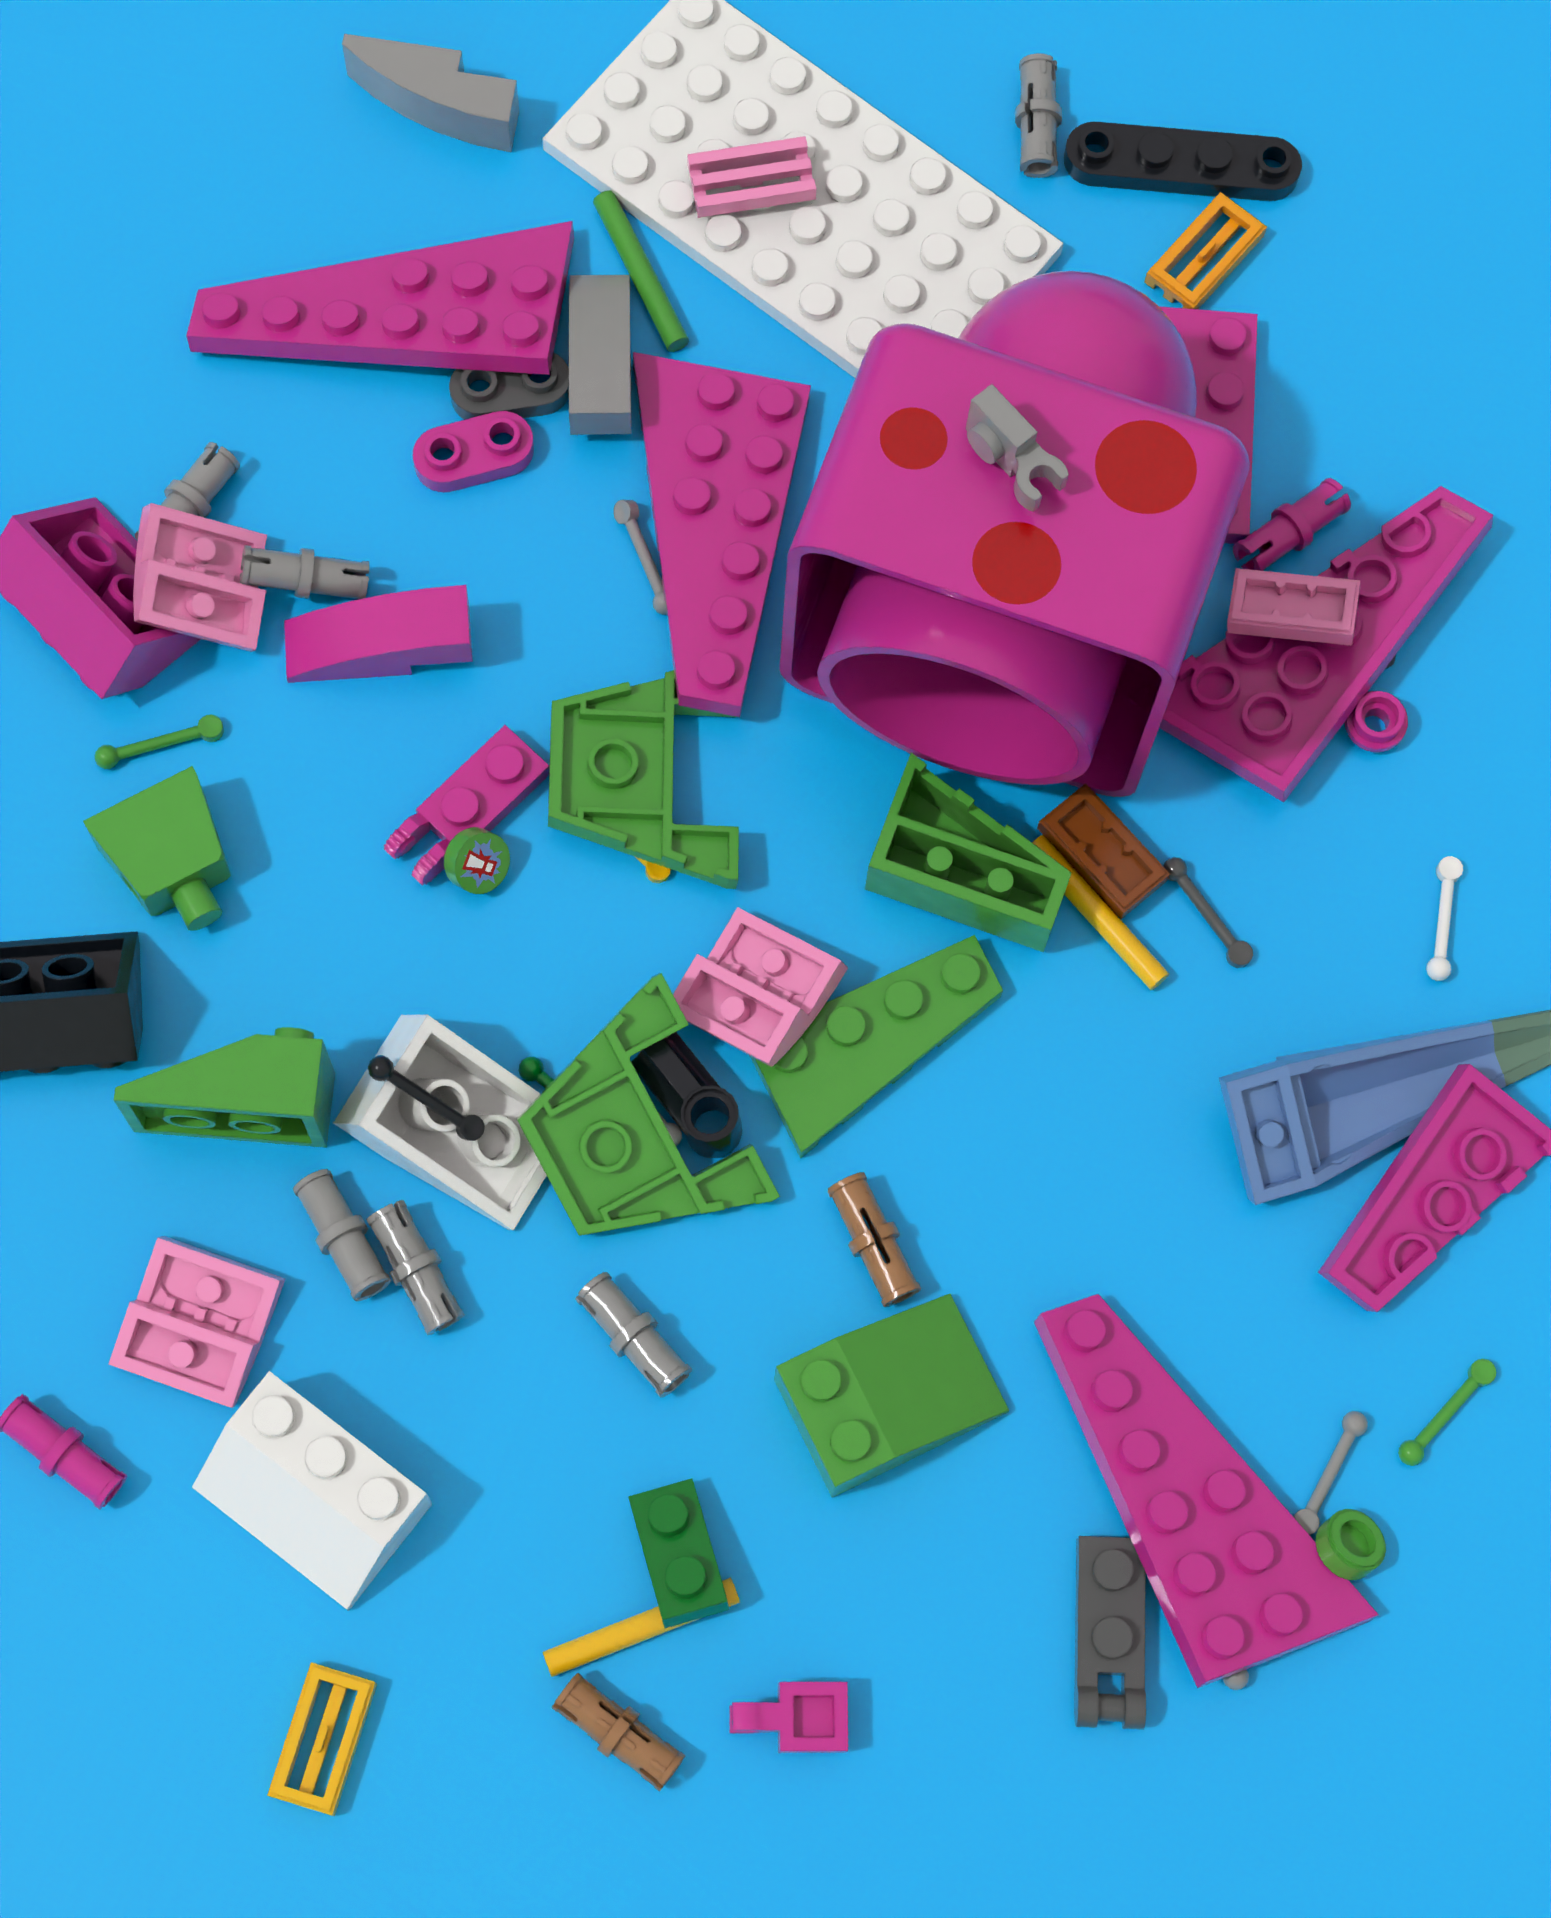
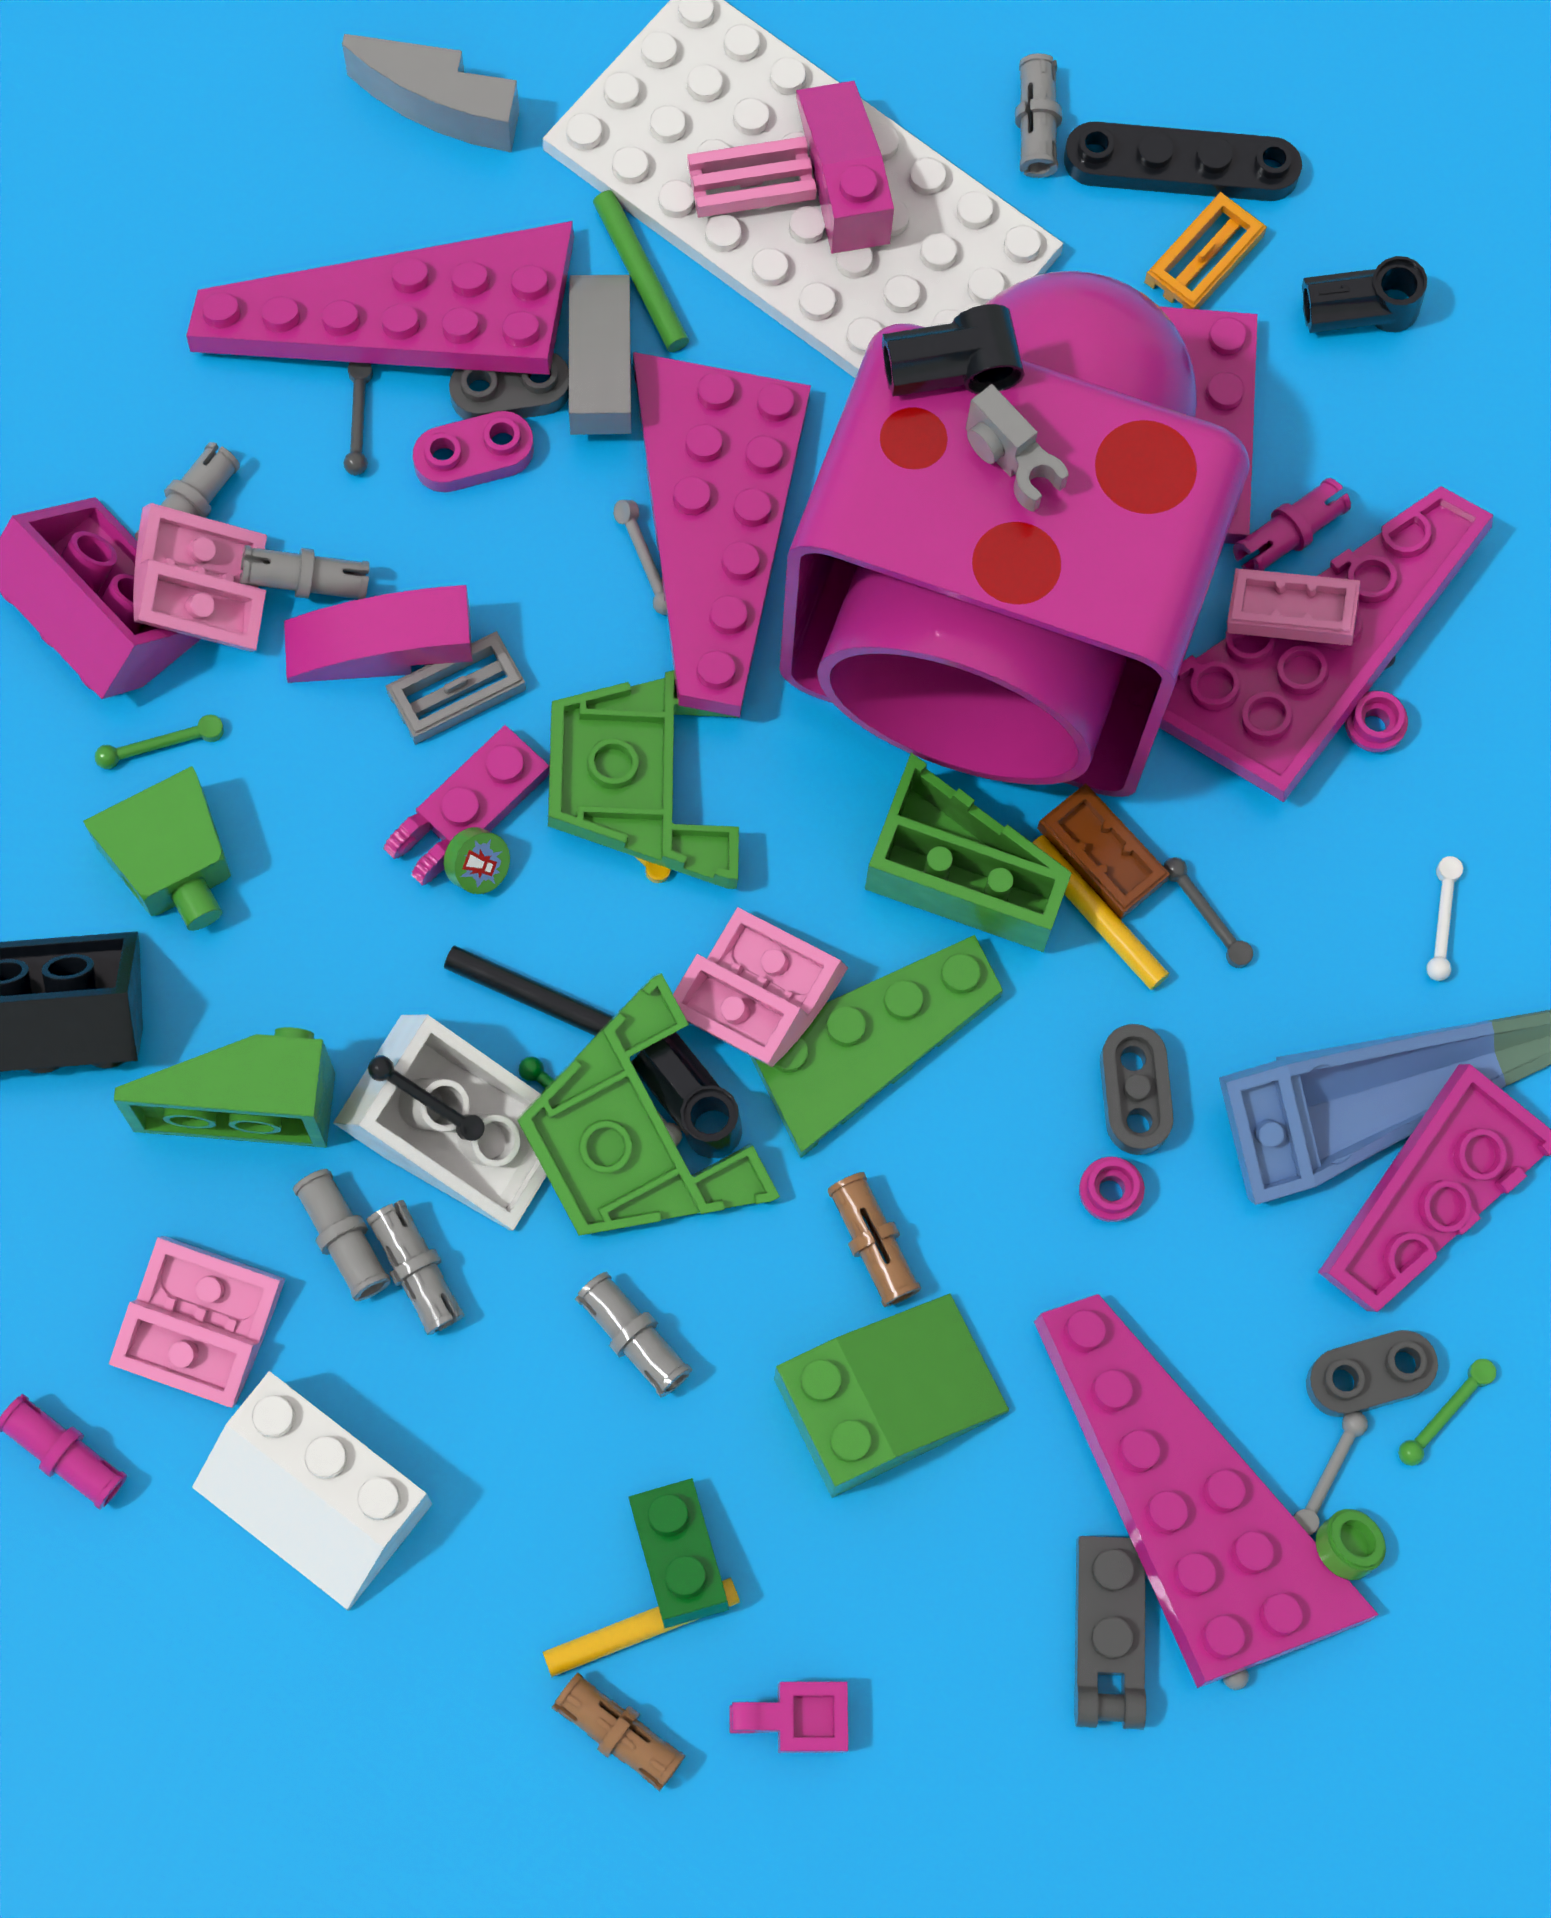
yellow tile [267,1662,377,1817] -> none
none -> dark grey hinge [343,362,373,476]
none -> light grey tile [386,631,526,745]
none -> black bar [444,945,614,1036]
none -> dark pink slope [796,81,894,254]
none -> black piece [882,304,1025,396]
none -> dark pink plate [1079,1157,1145,1222]
none -> dark grey plate [1100,1024,1173,1155]
none -> black piece [1302,256,1427,333]
none -> dark grey plate [1306,1330,1438,1417]

